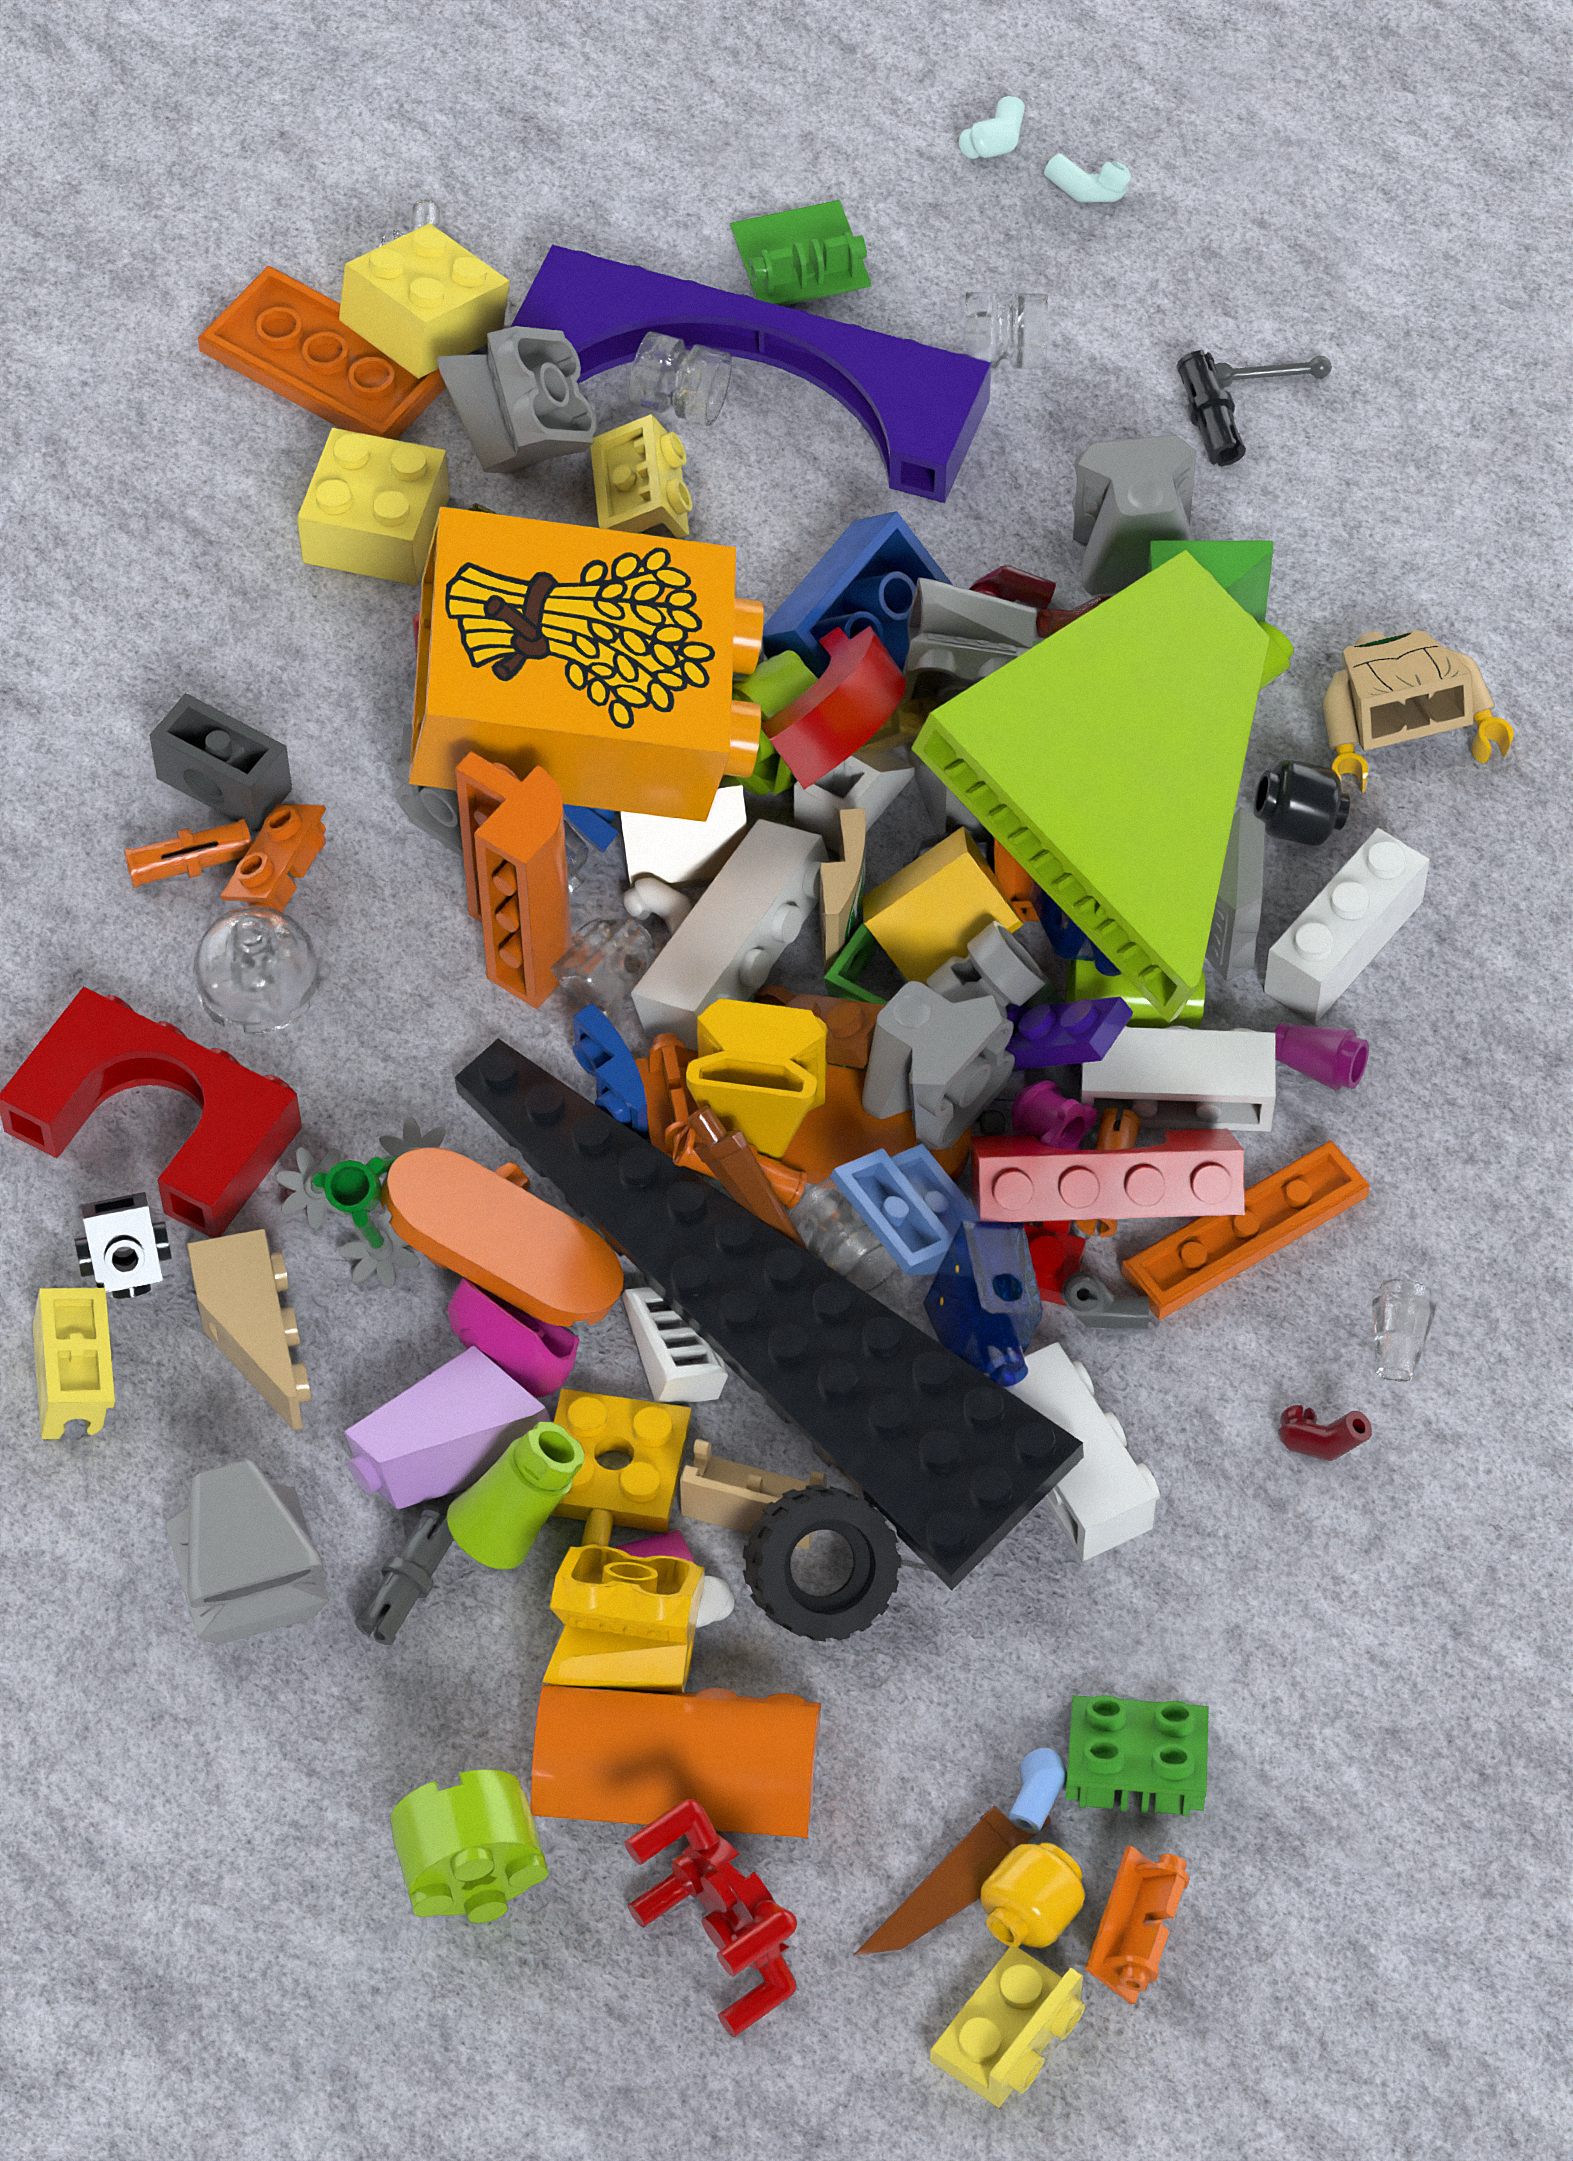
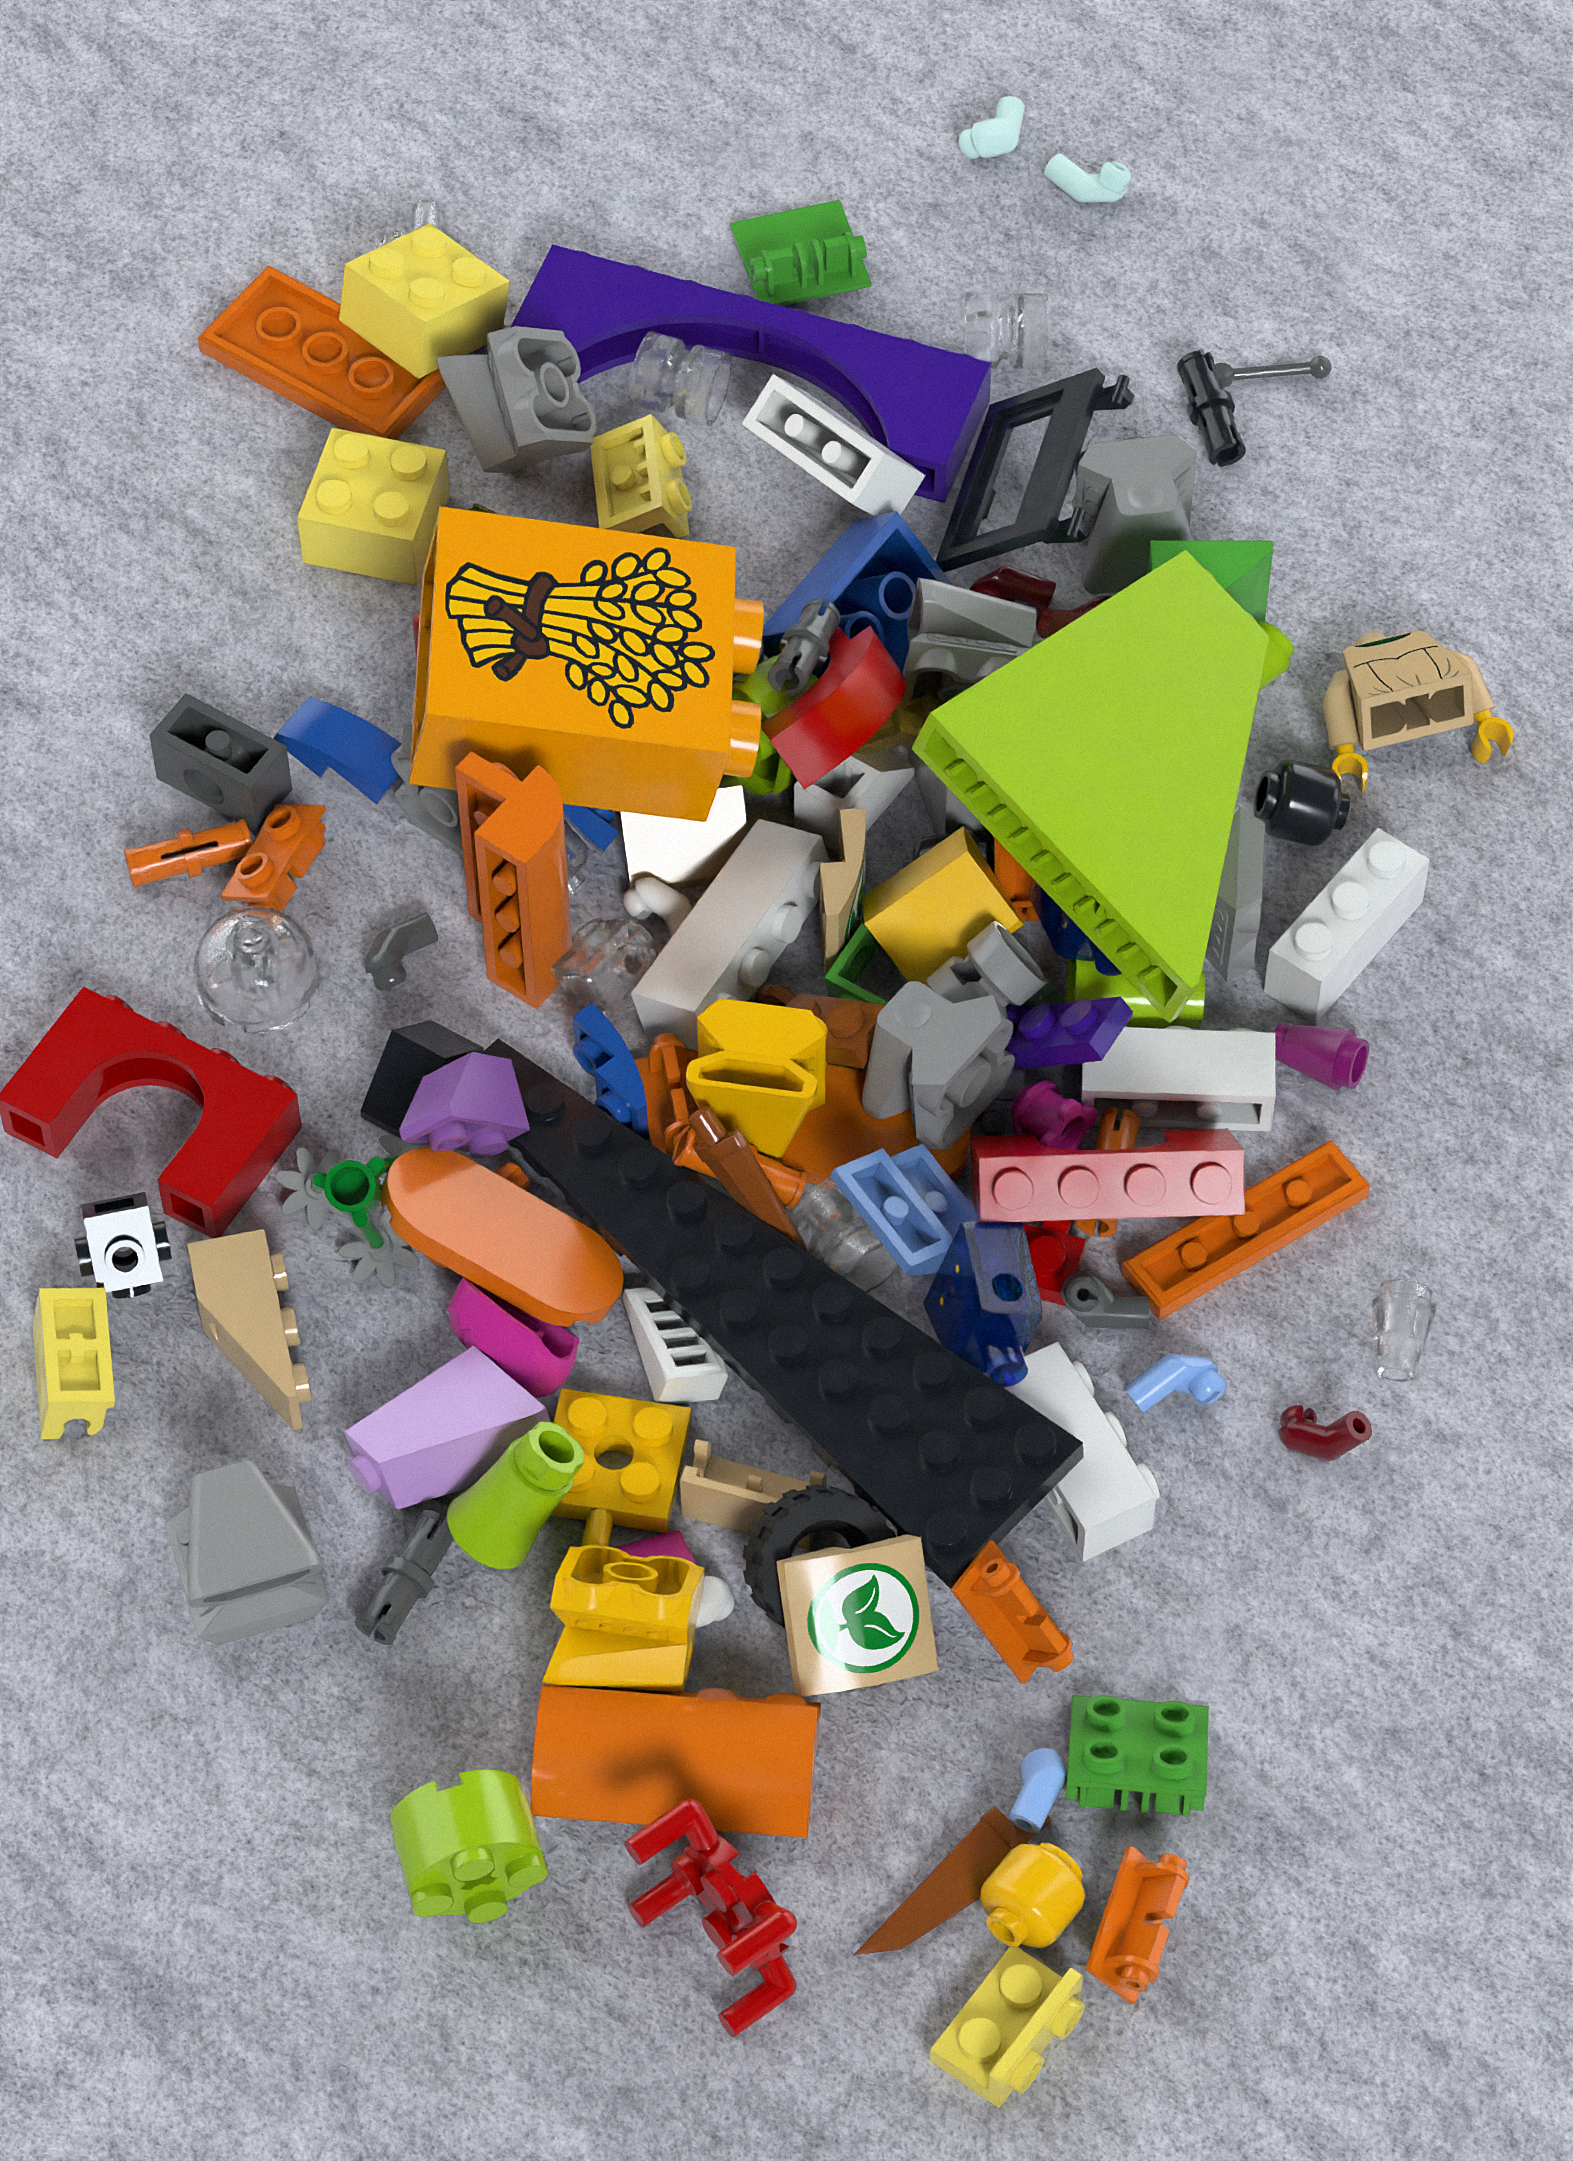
none -> blue slope [273,697,402,804]
none -> black slope [360,1020,484,1139]
none -> dark grey arm [364,912,438,991]
none -> medium lavender slope [399,1052,530,1158]
none -> white brick [742,374,926,516]
none -> dark grey pin [768,599,840,697]
none -> slope [776,1534,939,1697]
none -> black piece [935,368,1134,573]
none -> orange hinge [951,1540,1074,1684]
none -> light blue arm [1124,1354,1226,1414]

